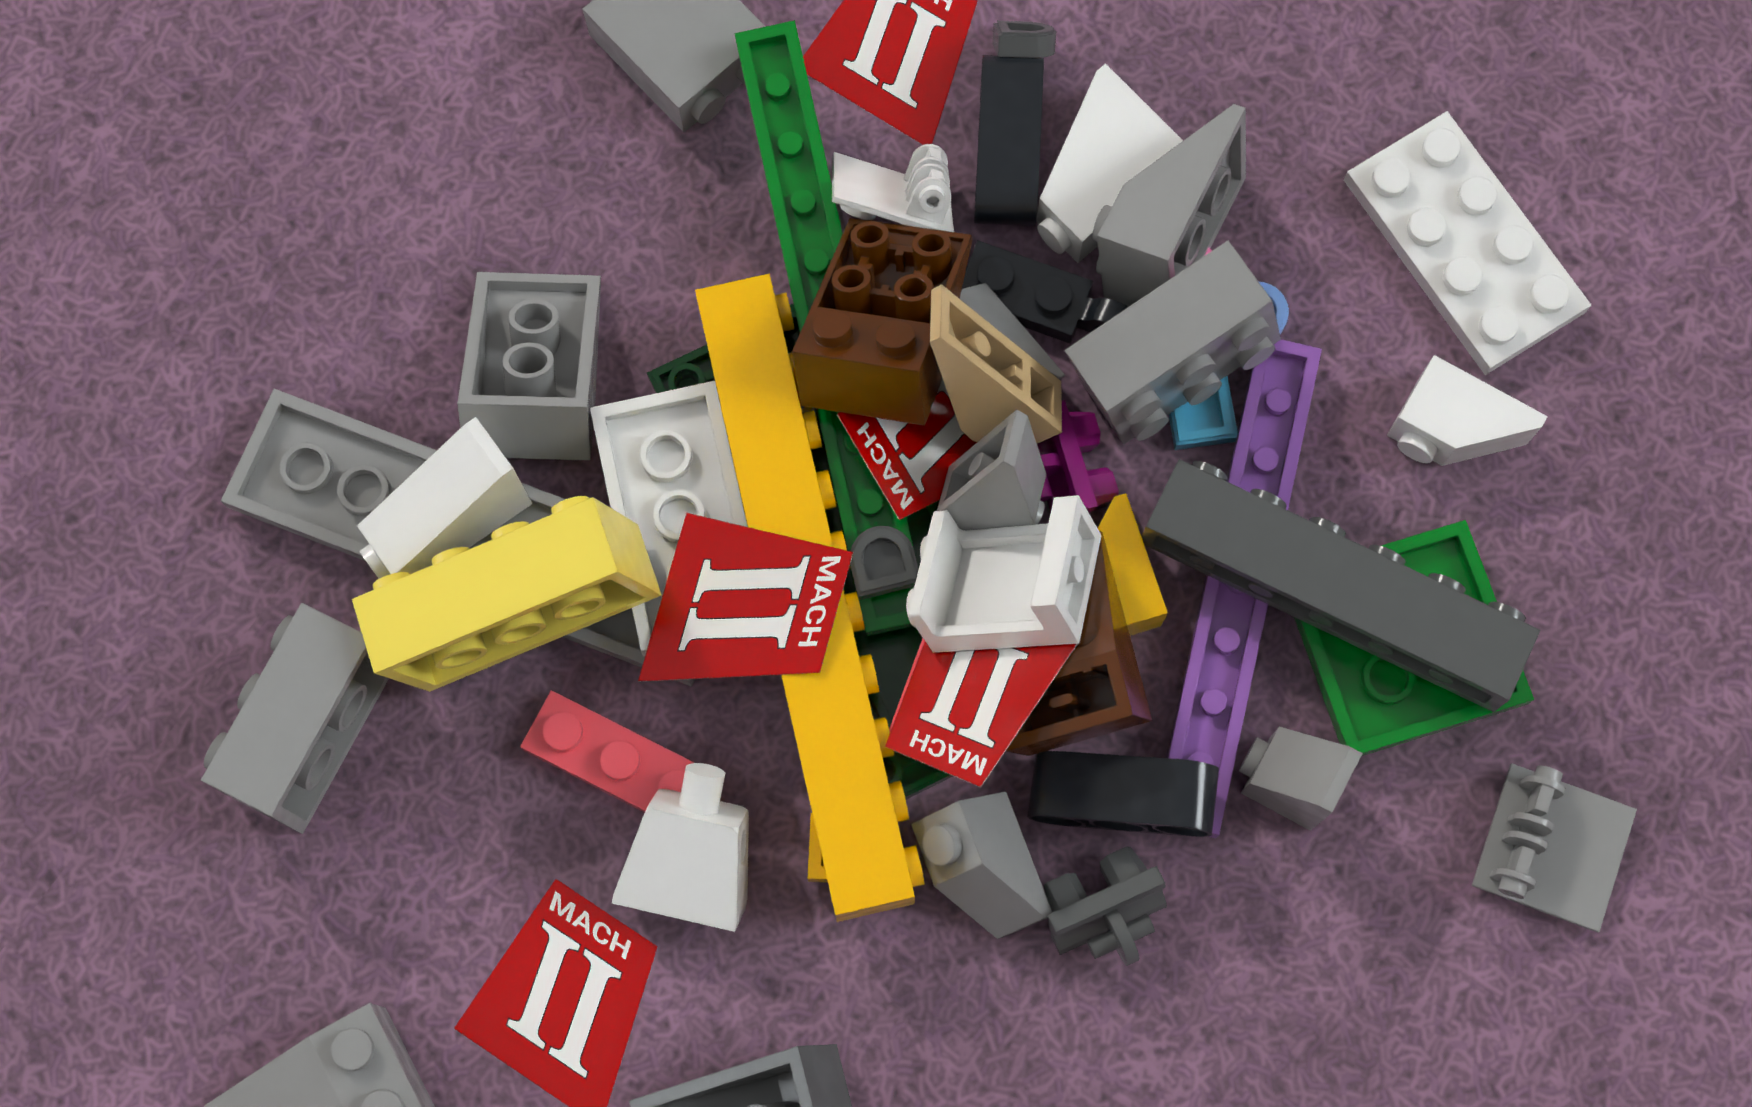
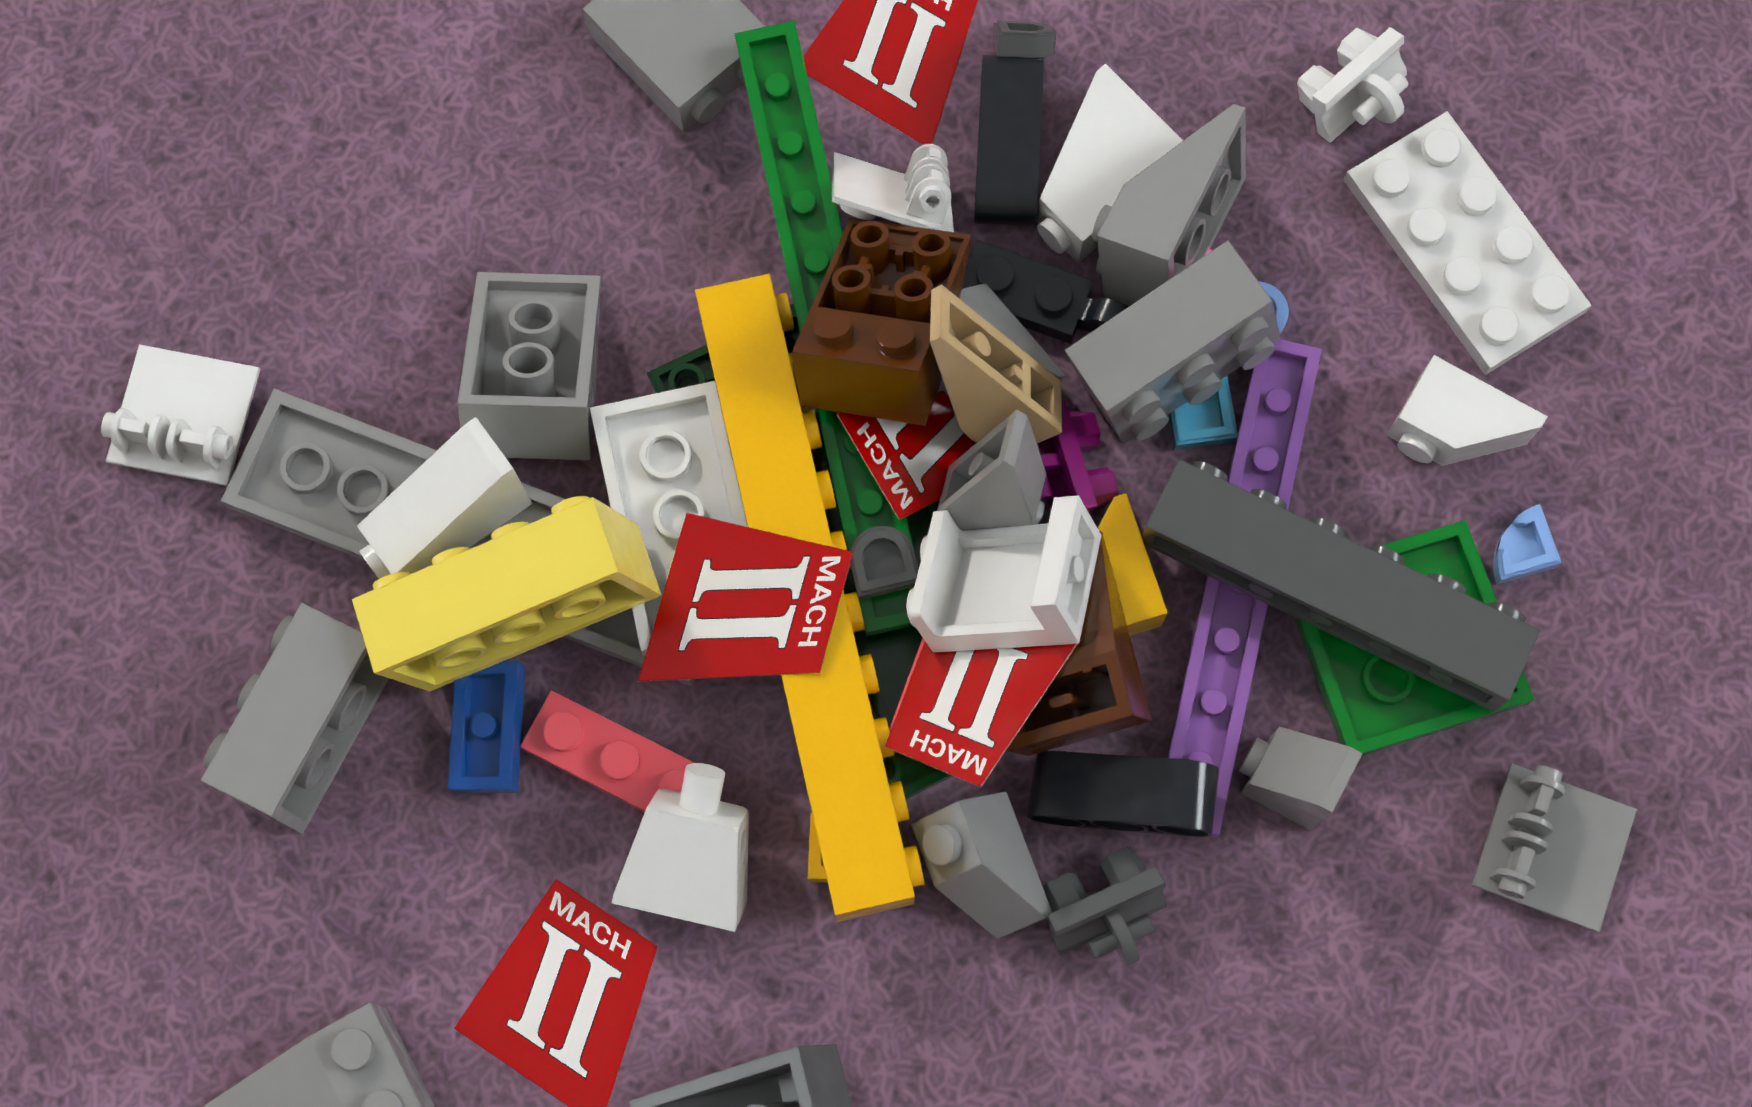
none -> white hinge [101,344,261,486]
none -> blue plate [447,661,525,793]
none -> white hips [1297,27,1408,143]
none -> light blue tile [1493,504,1562,585]

